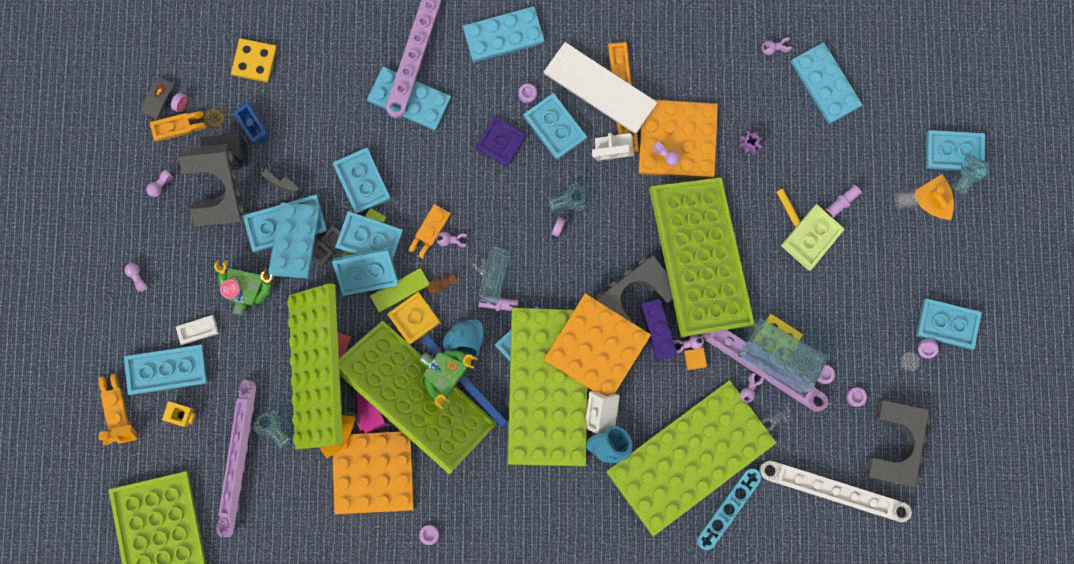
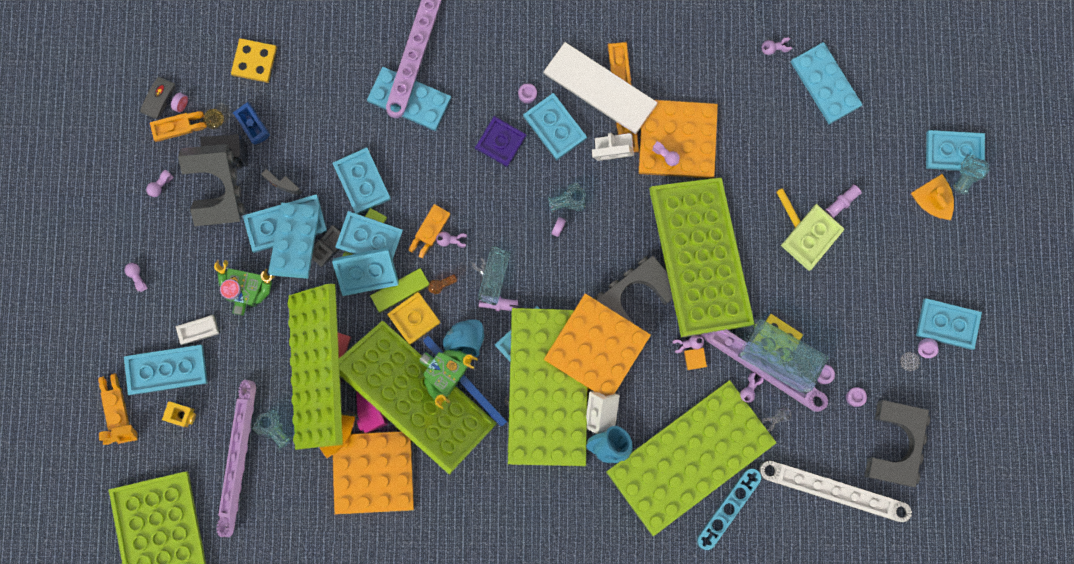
lavender tile [419,525,439,545] -> none
medium azure plate [463,7,544,62] -> none
dark purple brick [639,299,677,362] -> none
medium lavender gear [739,131,763,155] -> none
clear beam [894,191,918,210] -> none

